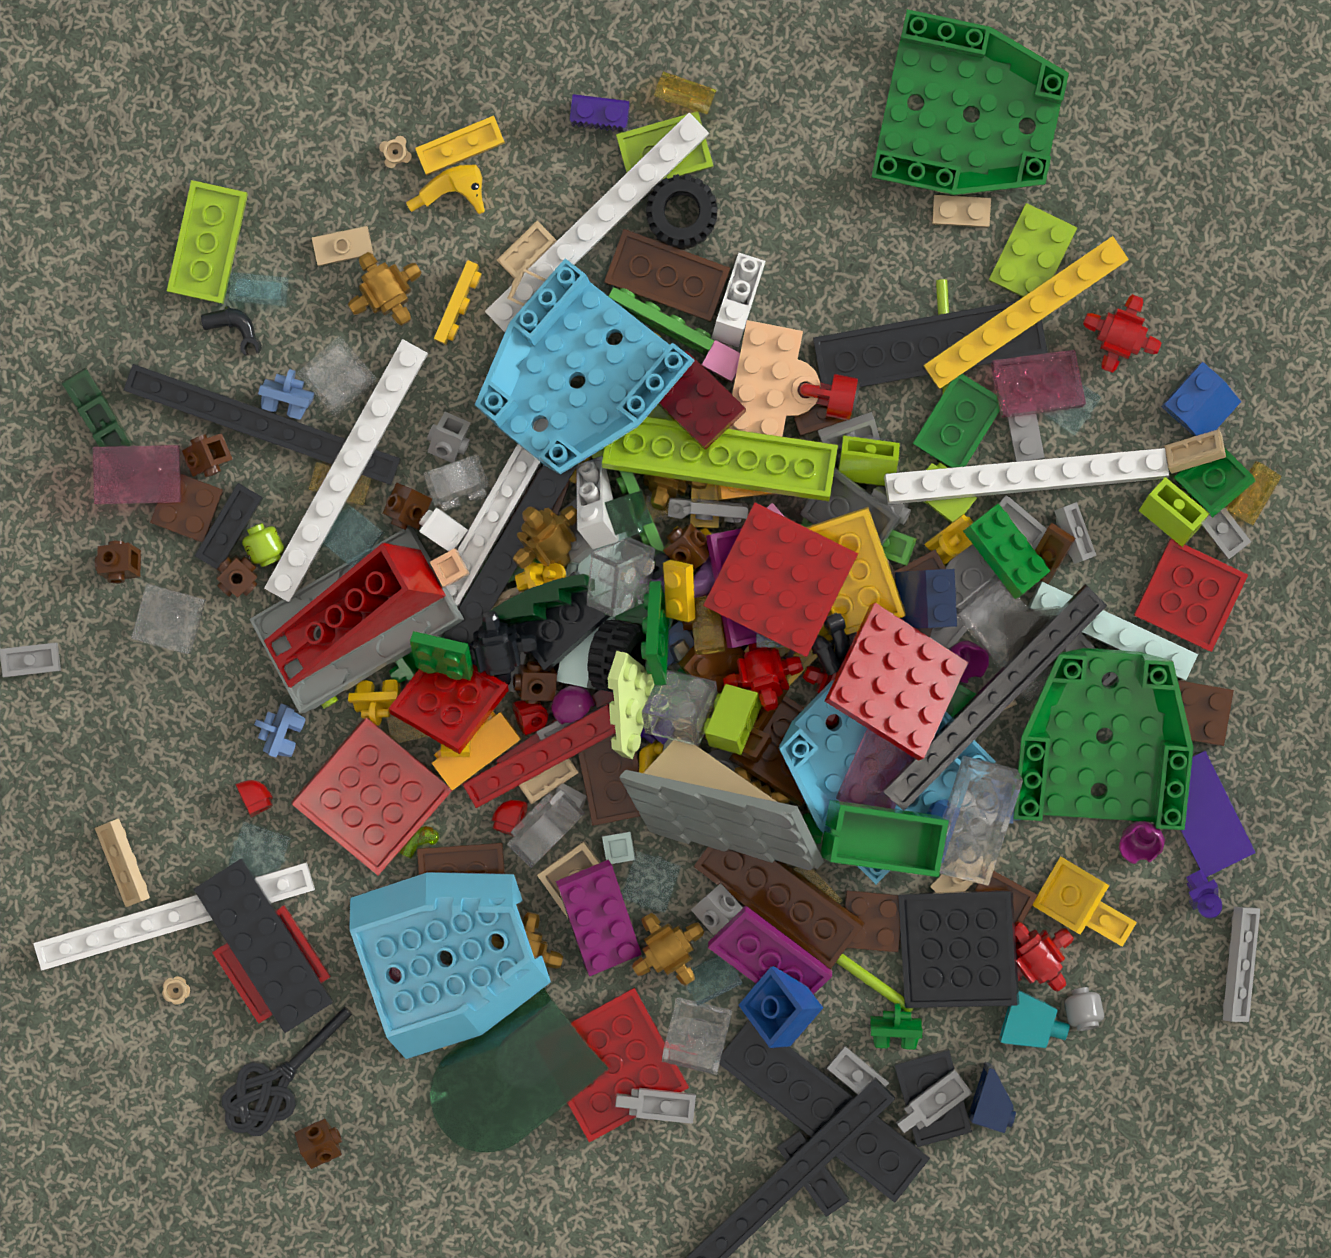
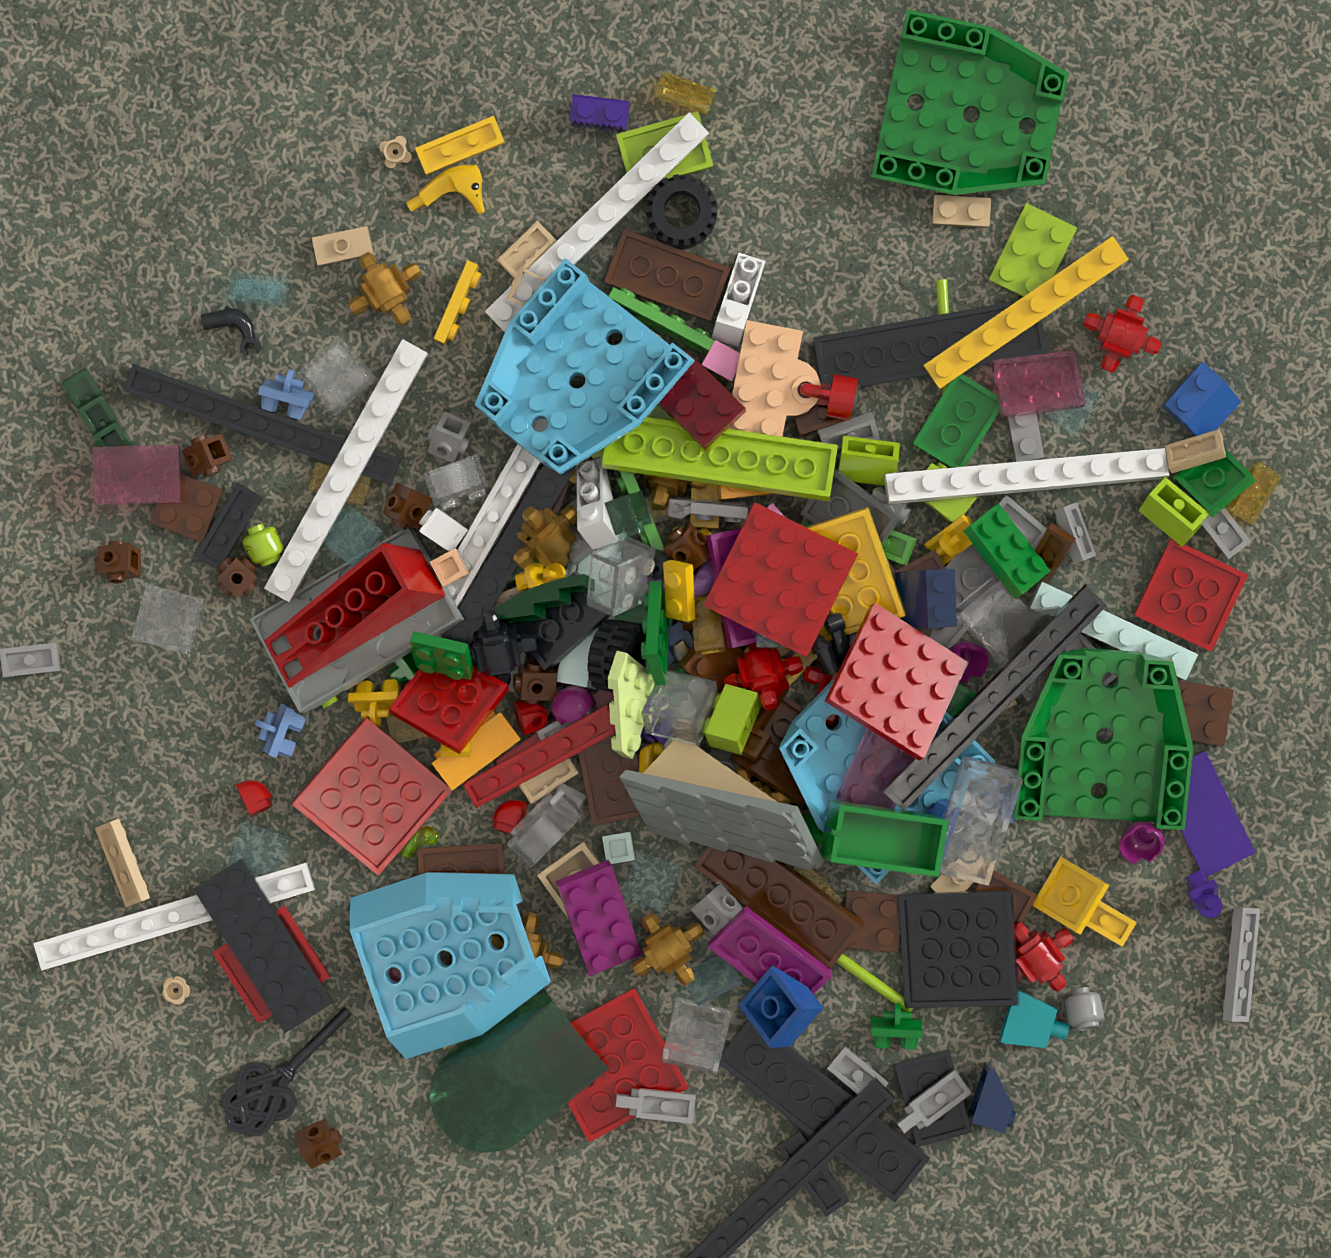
lime plate [167,180,248,304] -> none

